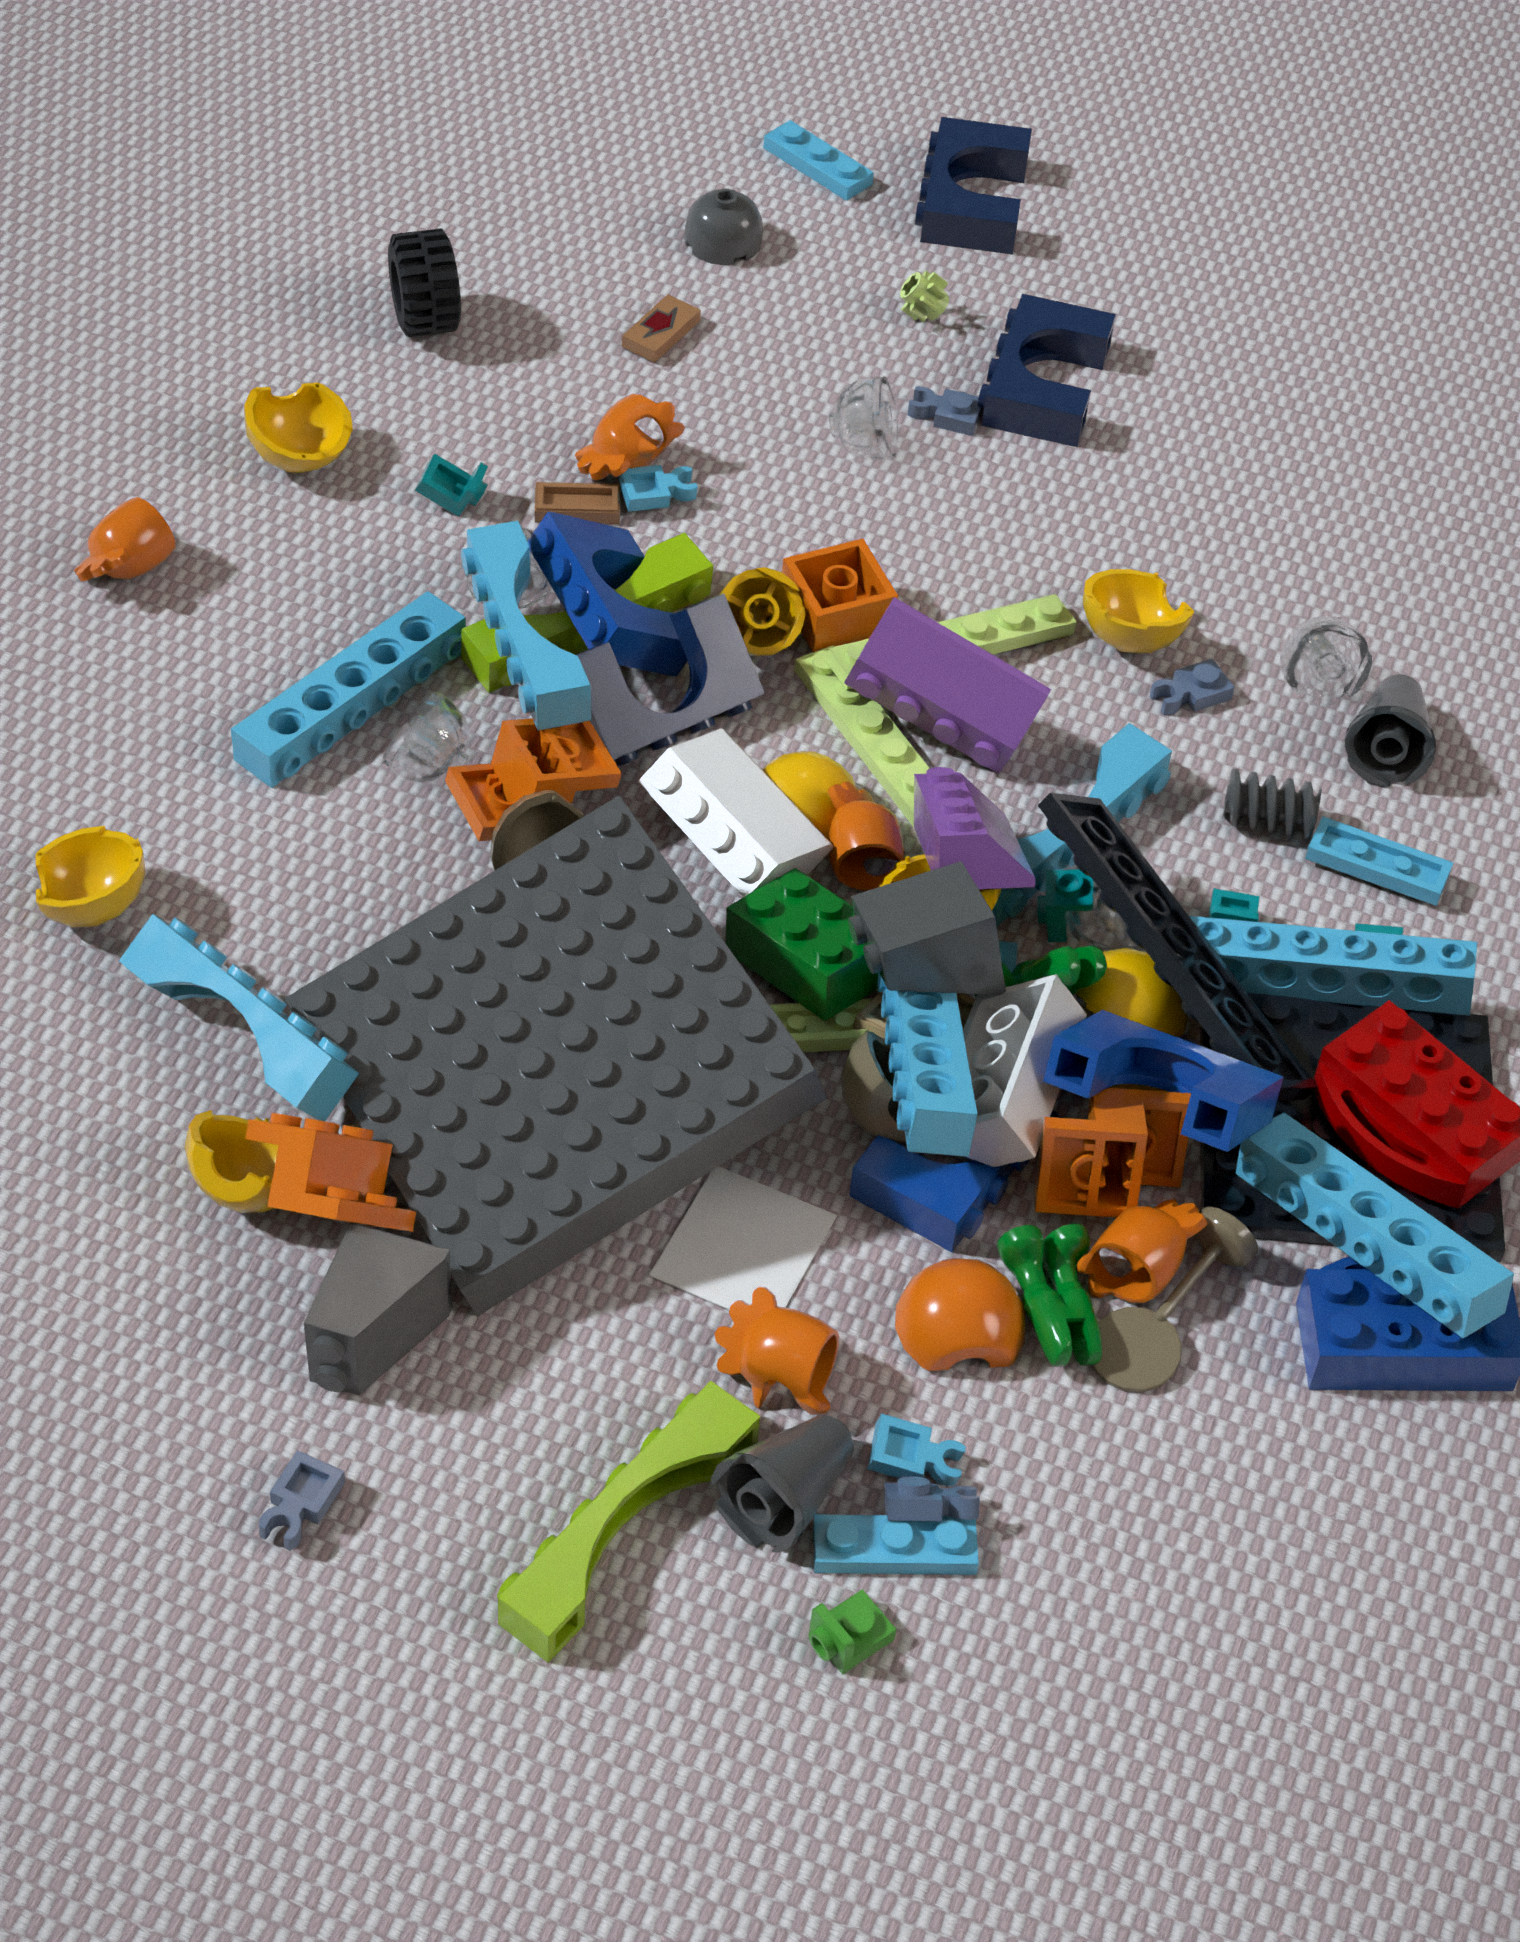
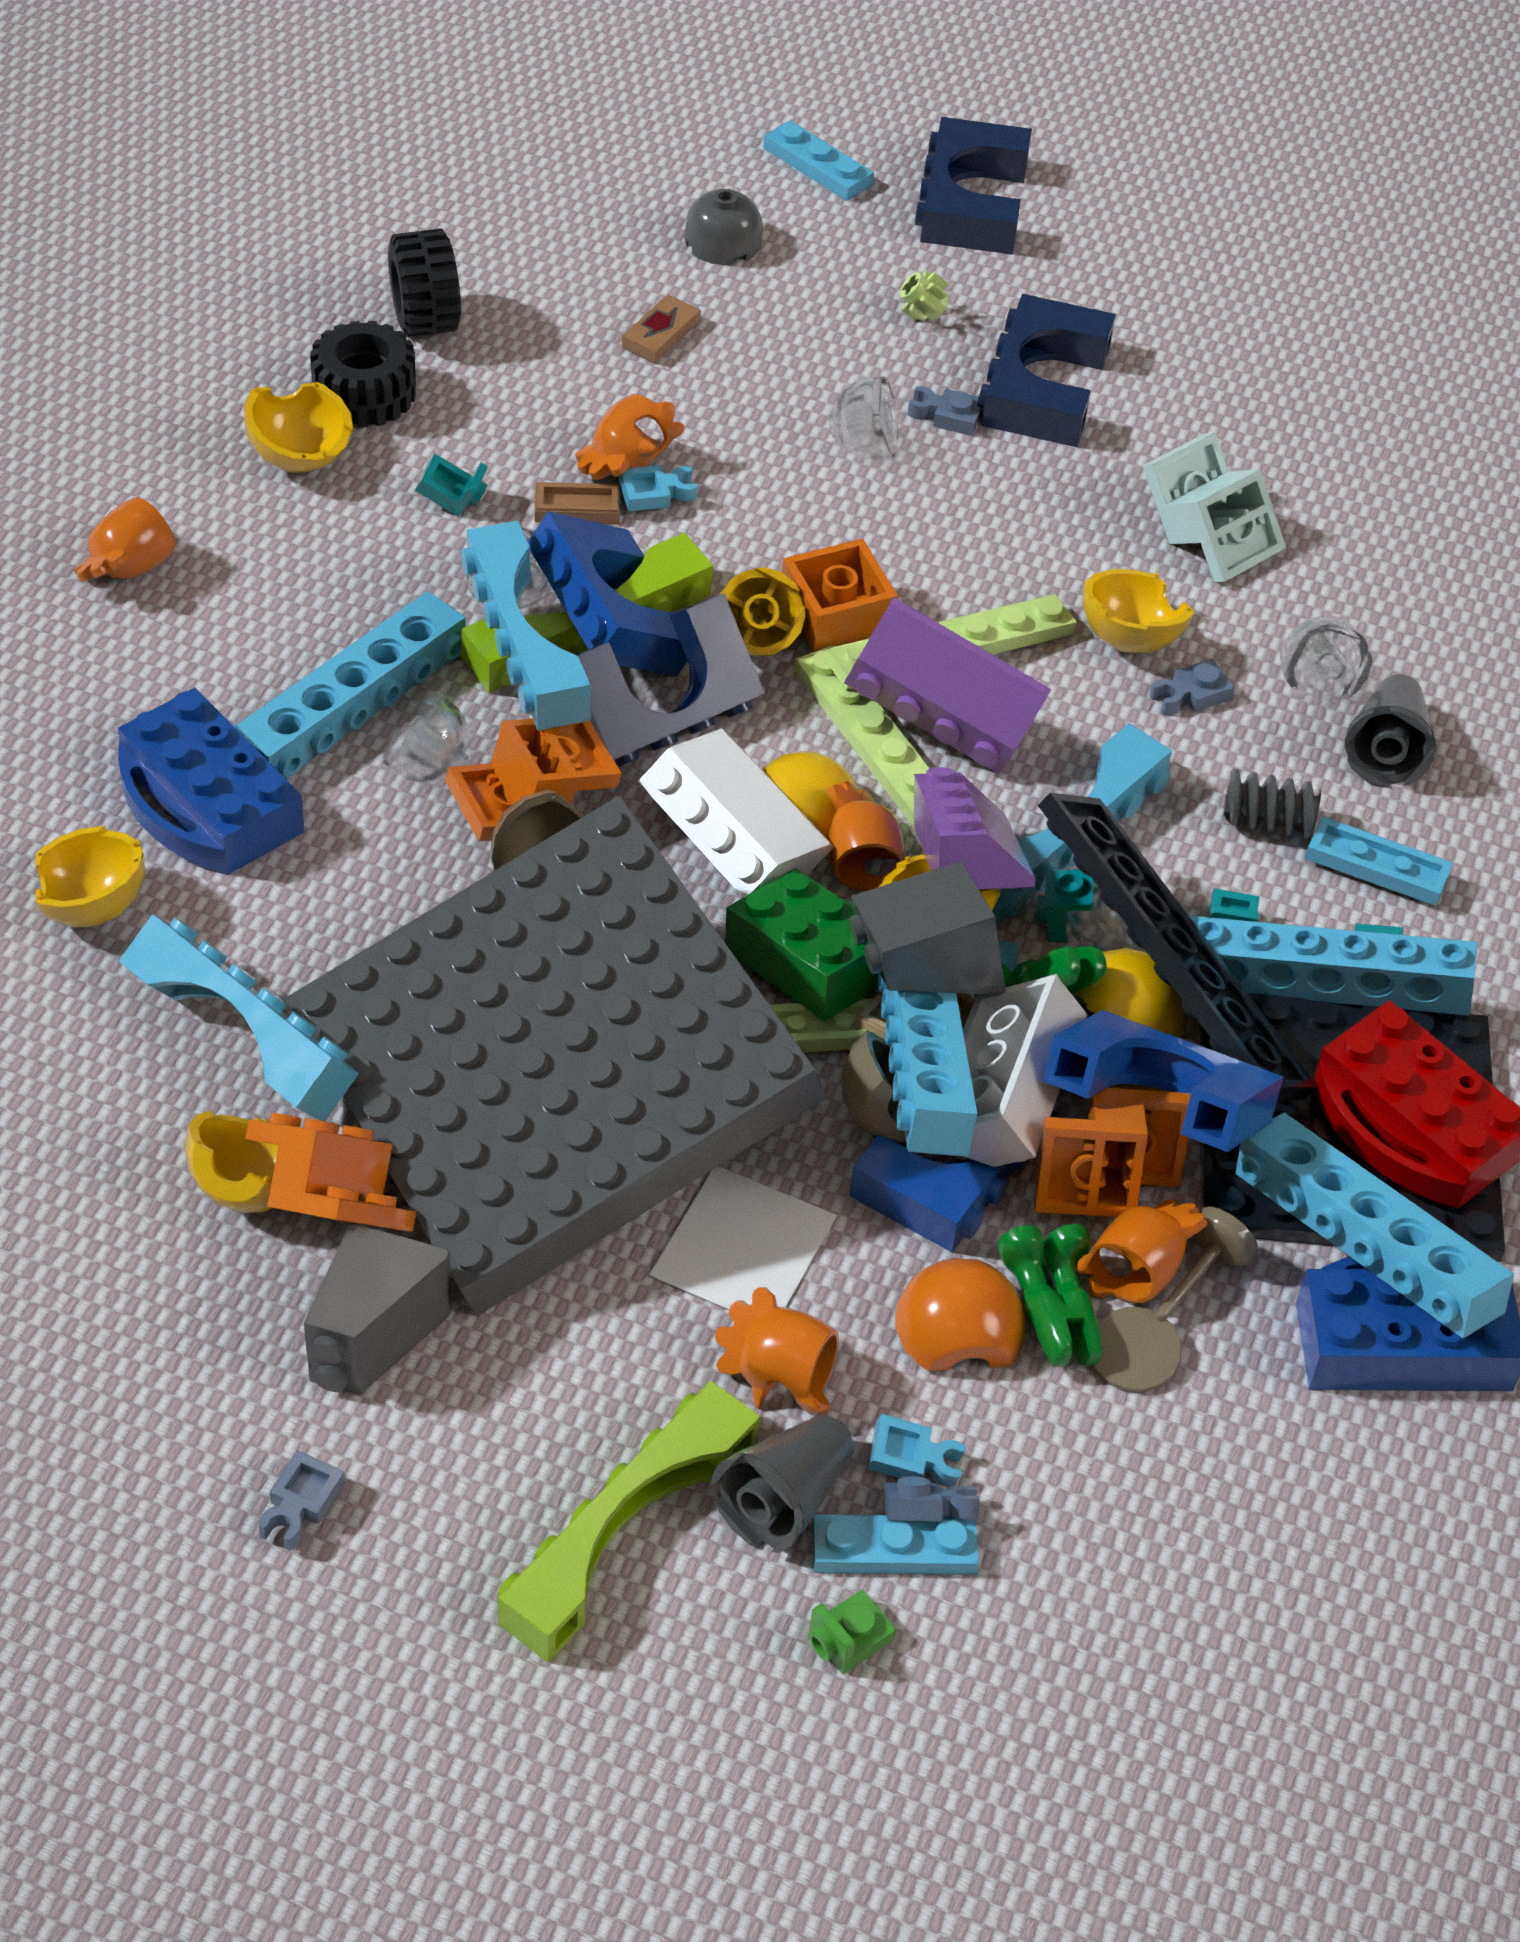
none -> blue piece [118,688,305,875]
none -> black tyre [310,320,416,427]
none -> light aqua bracket [1143,432,1286,582]

